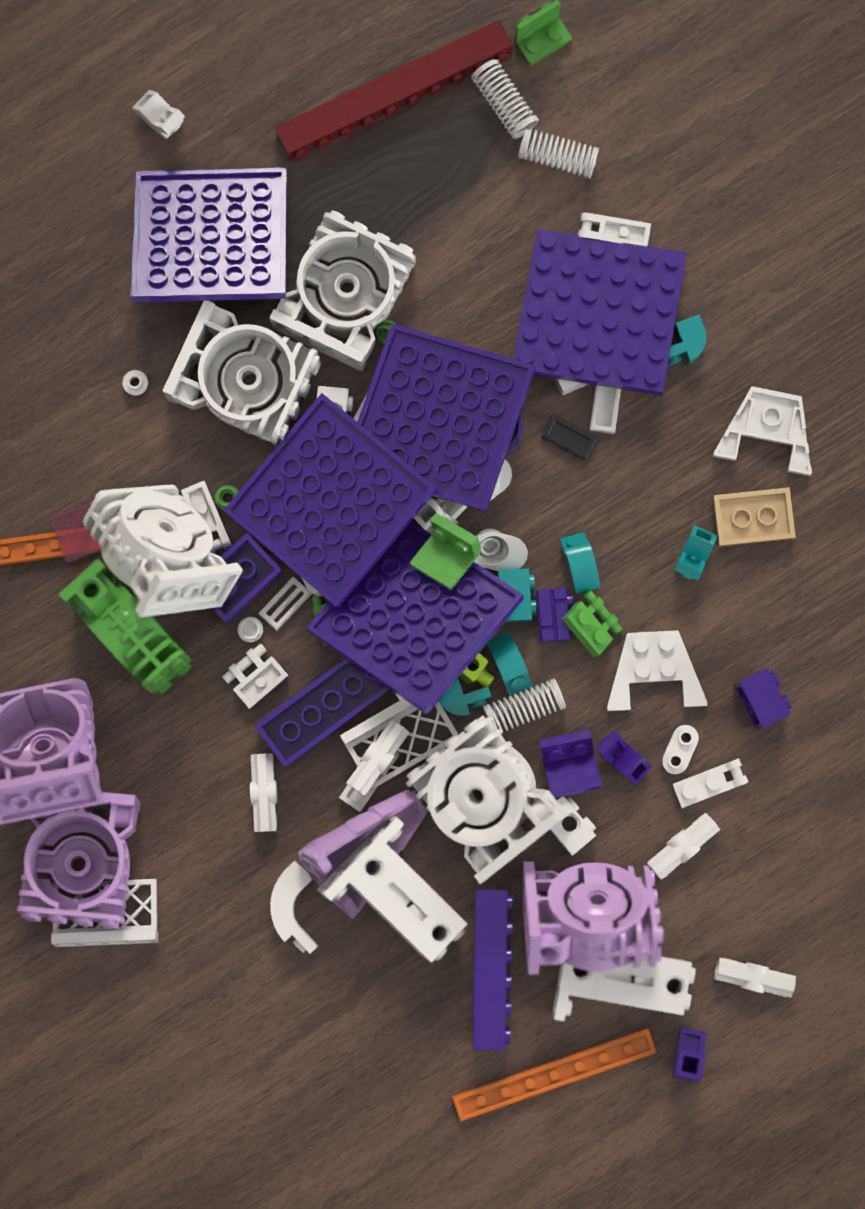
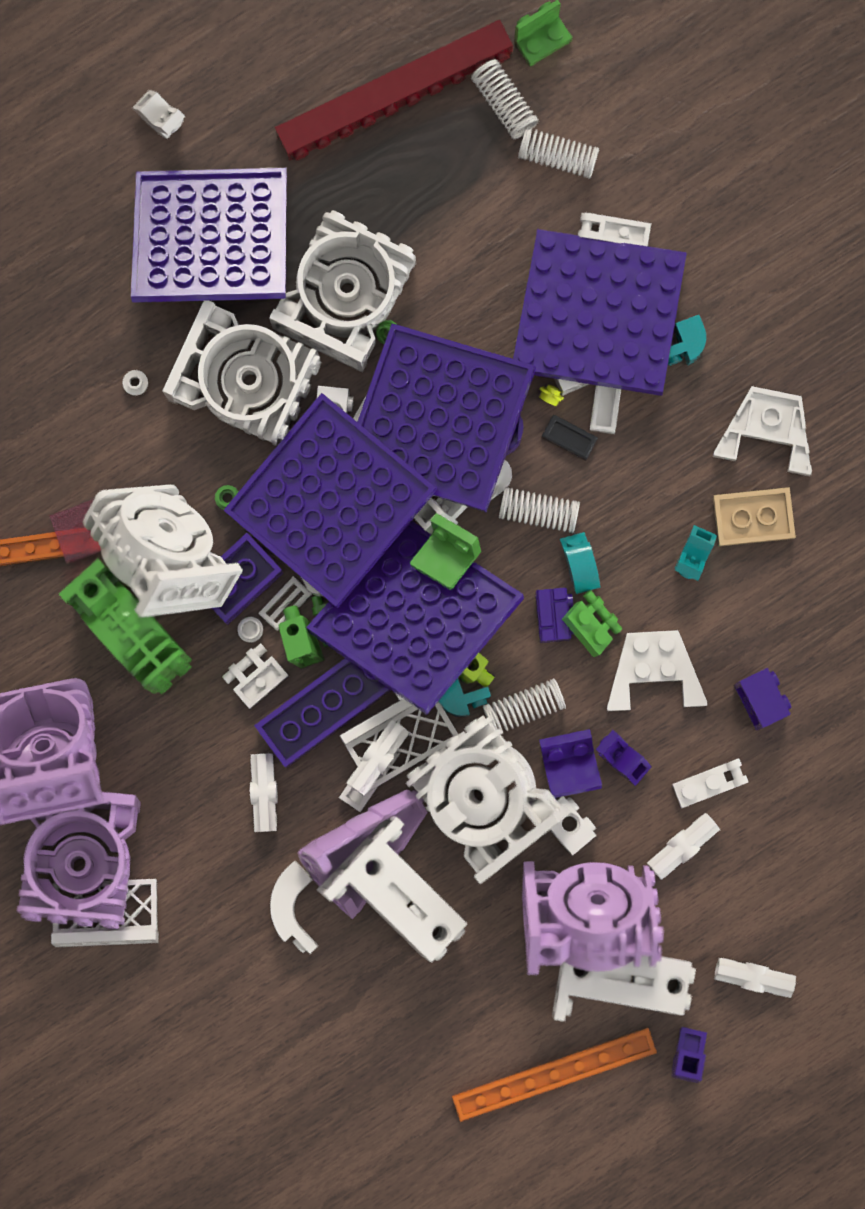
white plate [181,481,232,554] -> none
dark purple brick [473,889,513,1050] -> none
white piece [474,529,528,571] -> none
teal brick [486,632,533,696] -> none
teal brick [498,568,537,624] -> none
white plate [662,725,699,774] -> none
none -> bright green torso [279,606,325,669]
none -> white piece [499,487,580,533]
none -> neon yellow plate [539,384,564,406]

